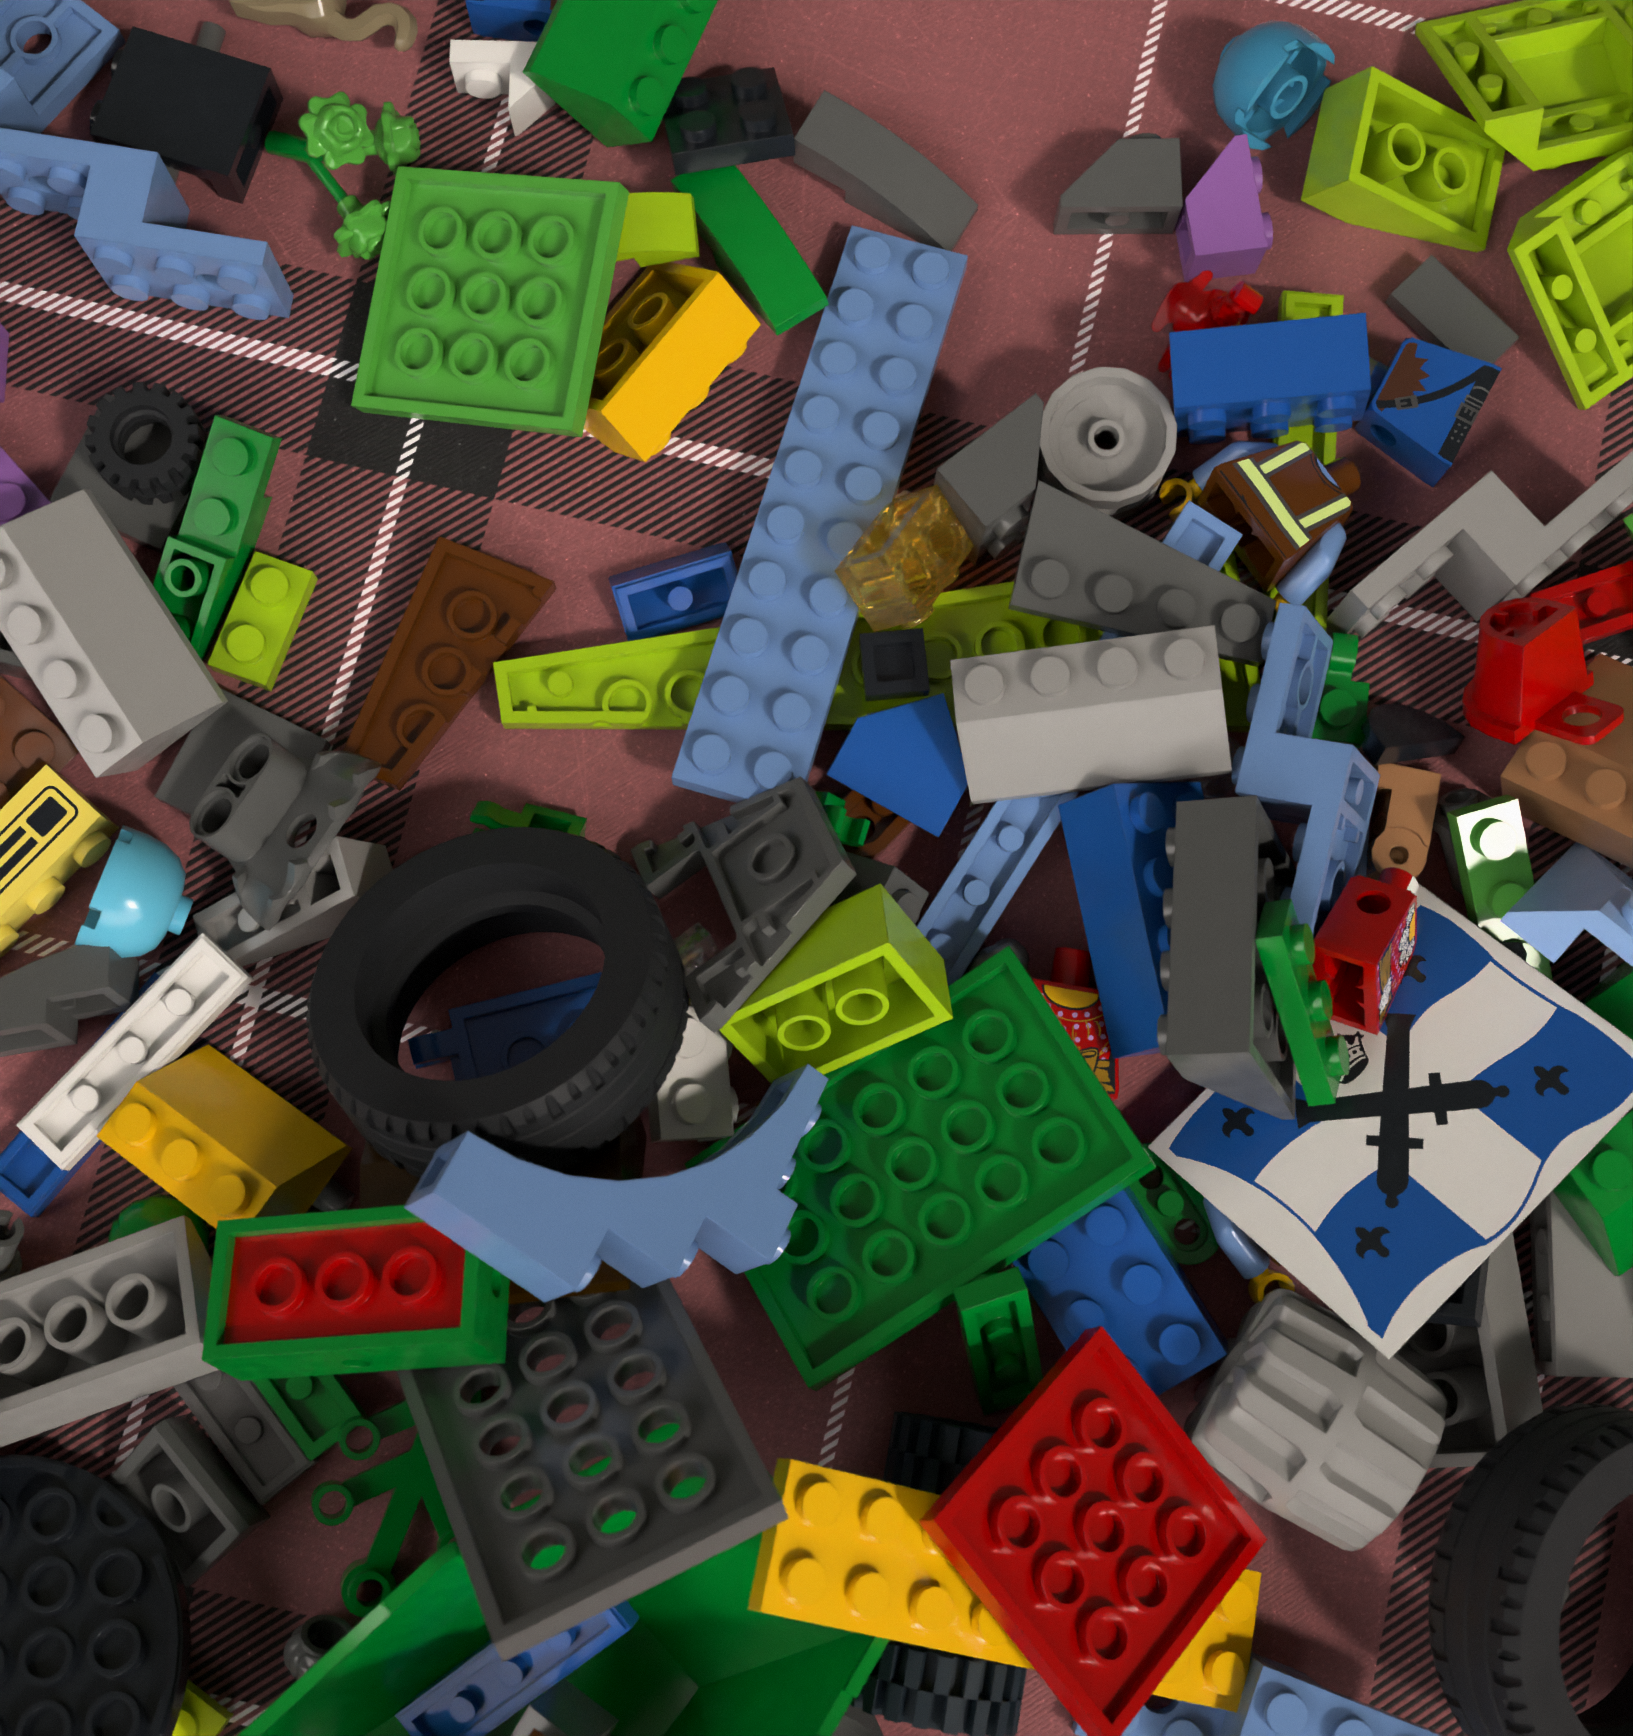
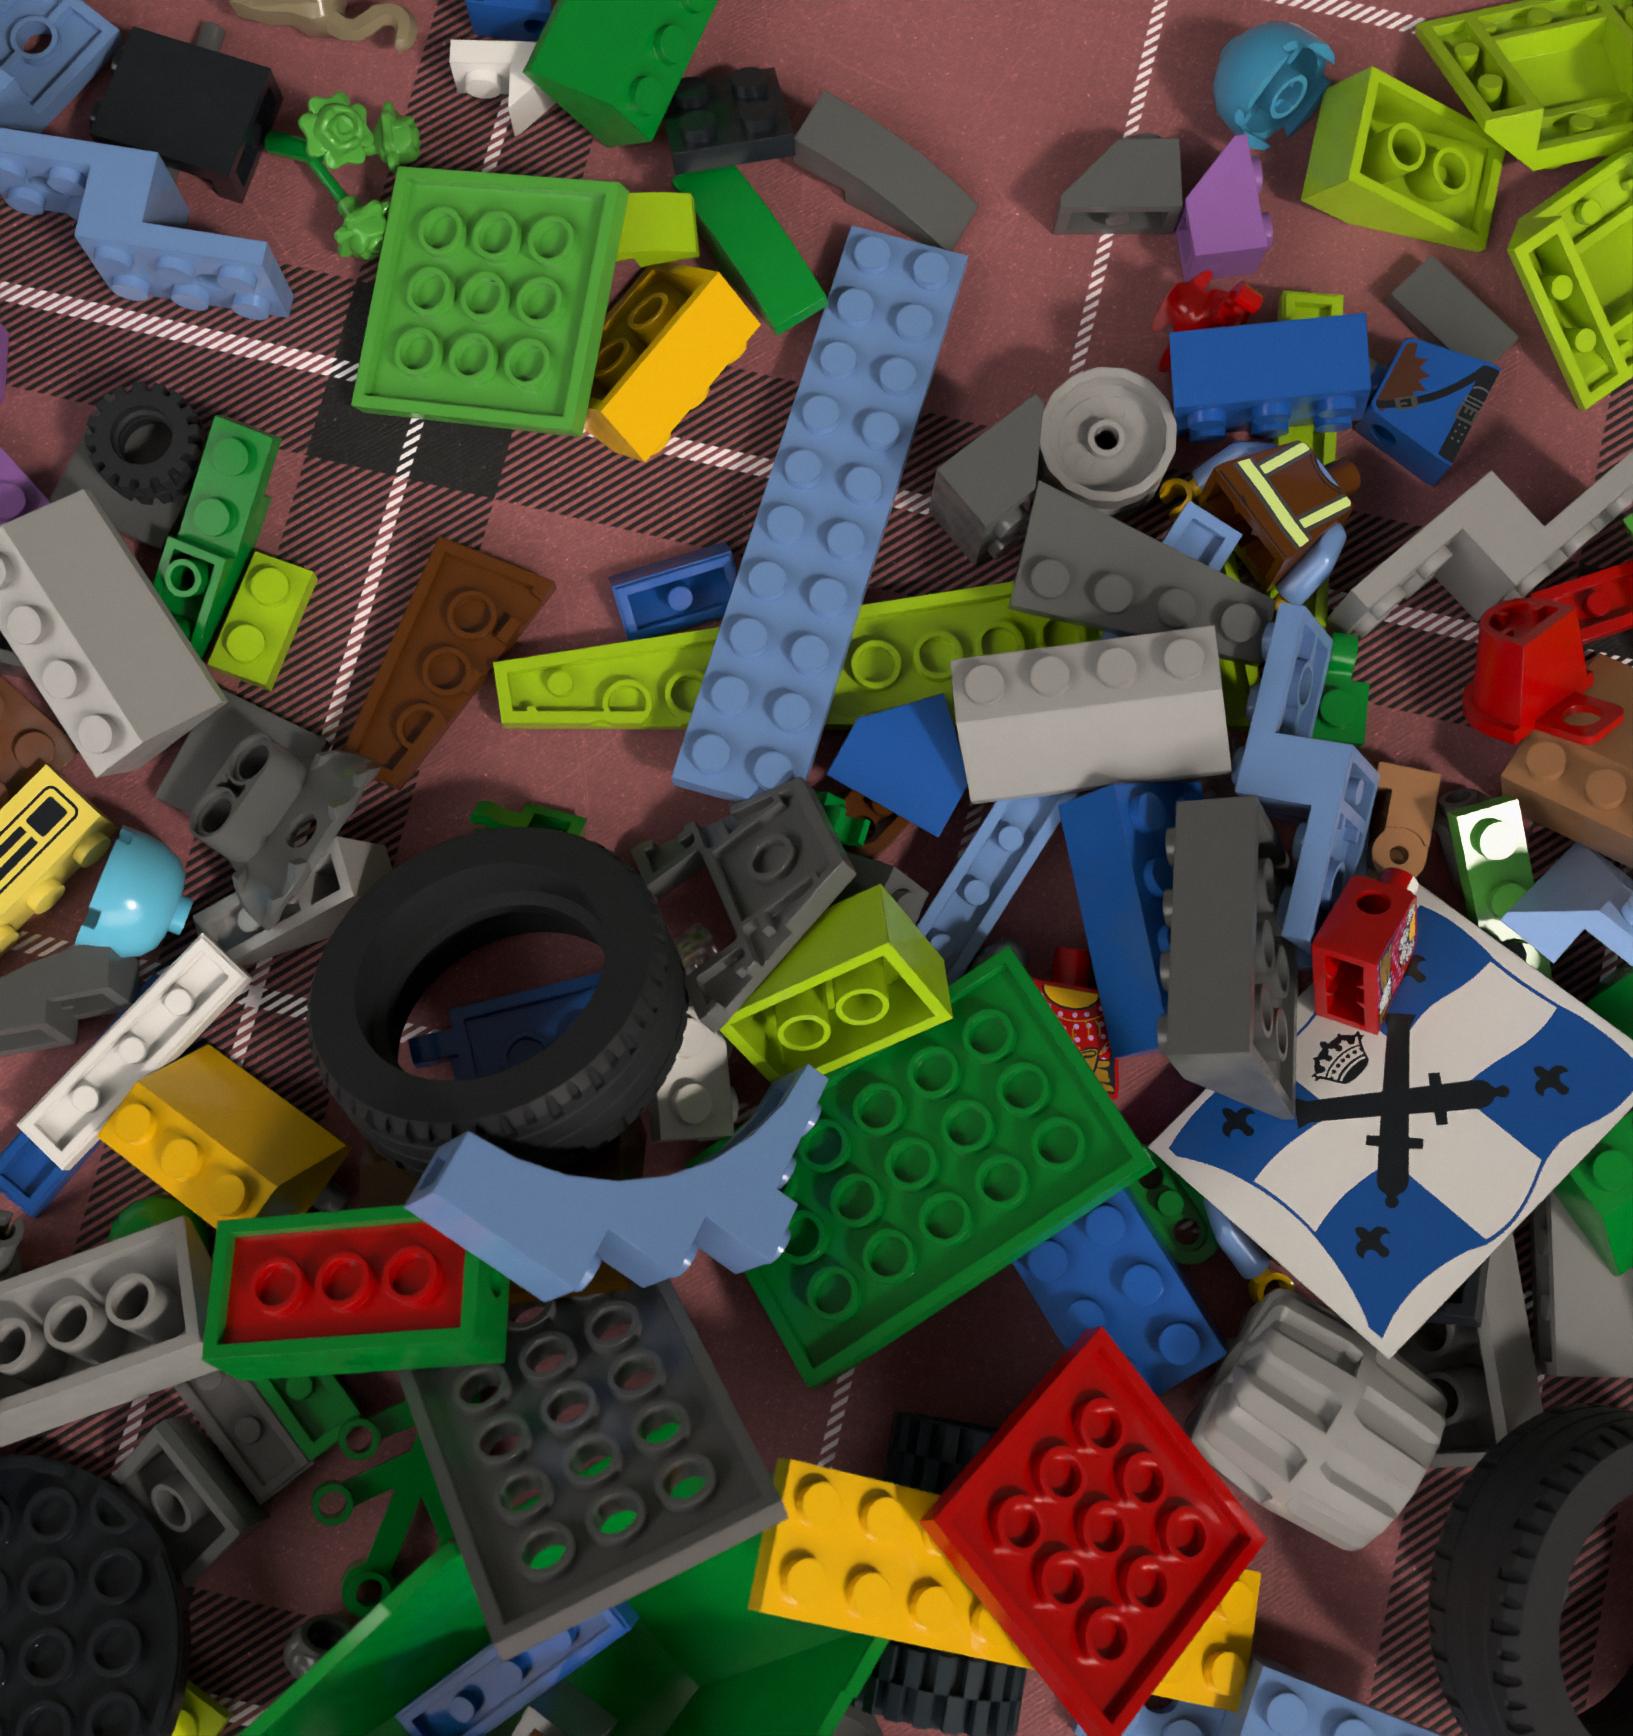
clear yellow brick [835,485,974,632] -> none
black plate [859,628,930,702] -> none
green plate [952,1266,1043,1415] -> none
green plate [1255,899,1350,1106] -> none
black tile [1361,703,1465,766] -> none

